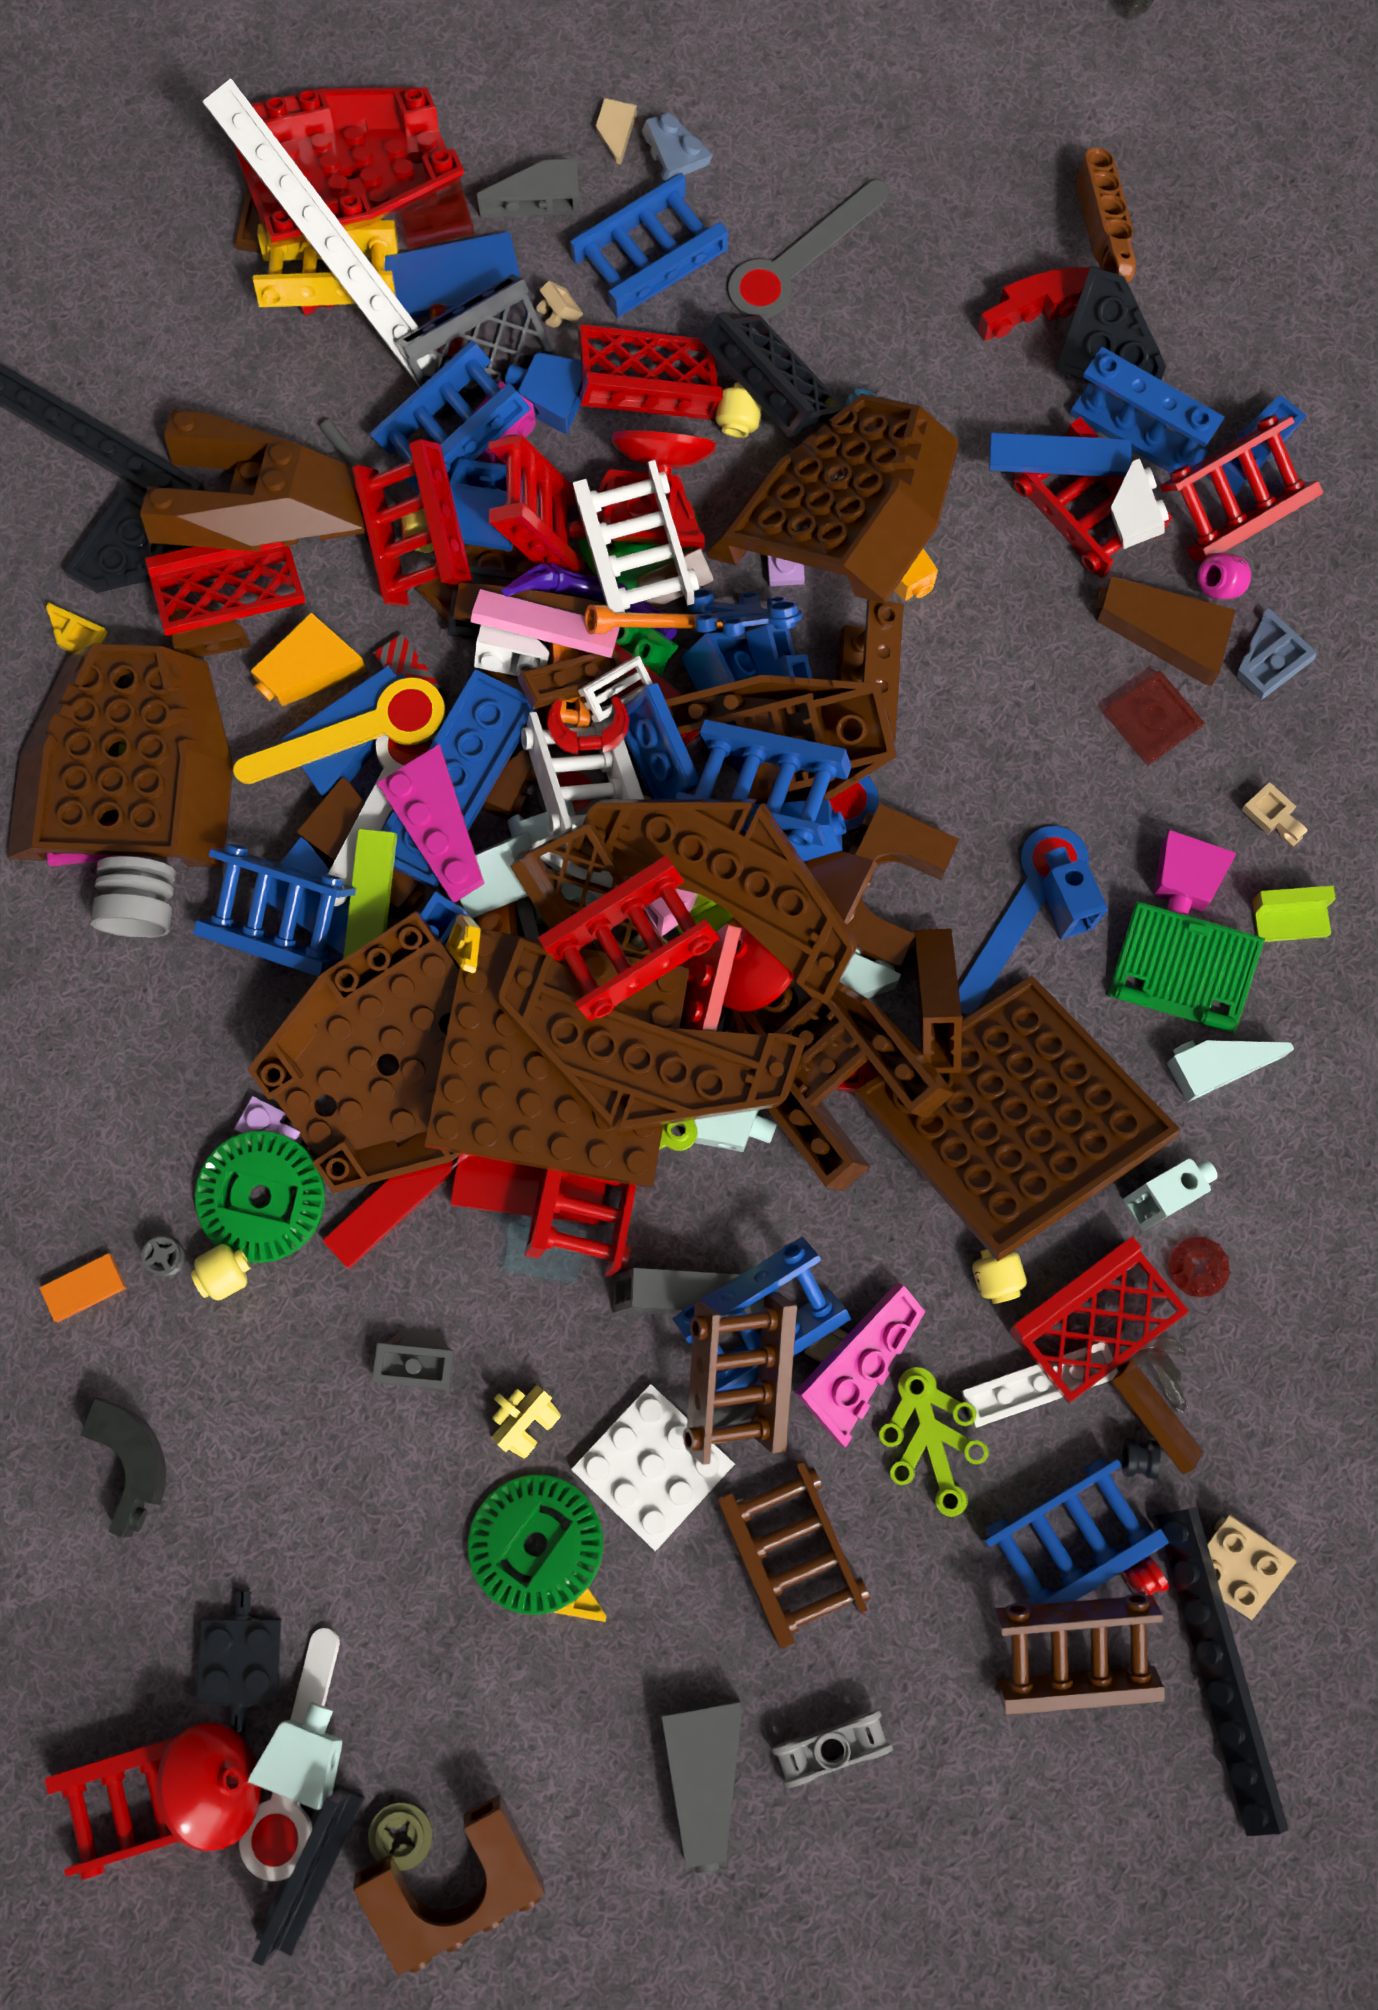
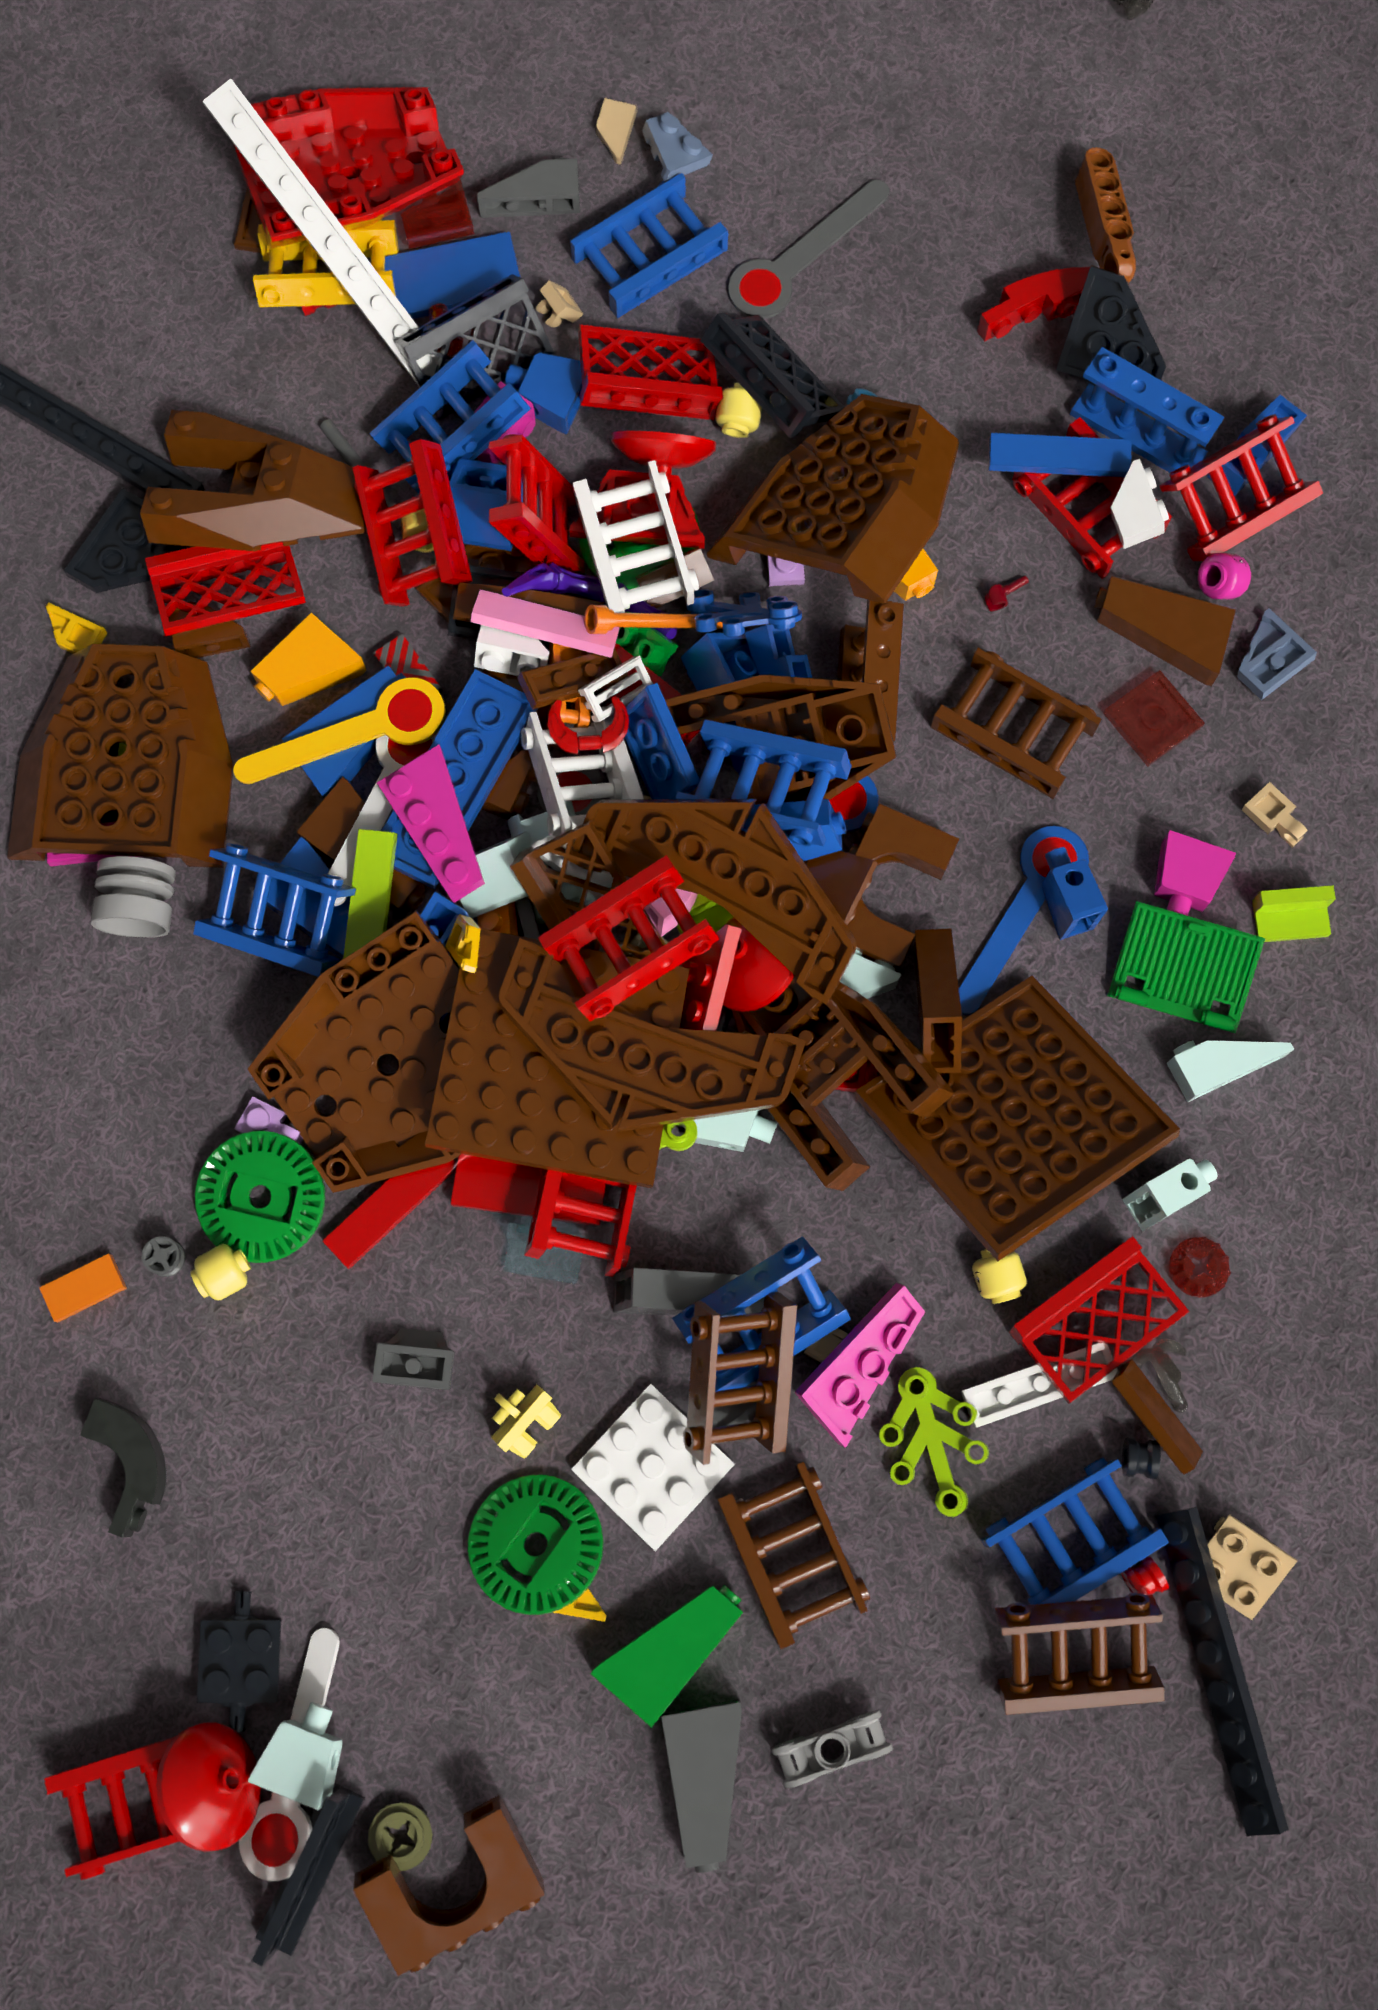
none -> green slope [591,1585,743,1728]
none -> reddish brown fence [931,648,1102,799]
none -> dark red hand [985,575,1029,612]

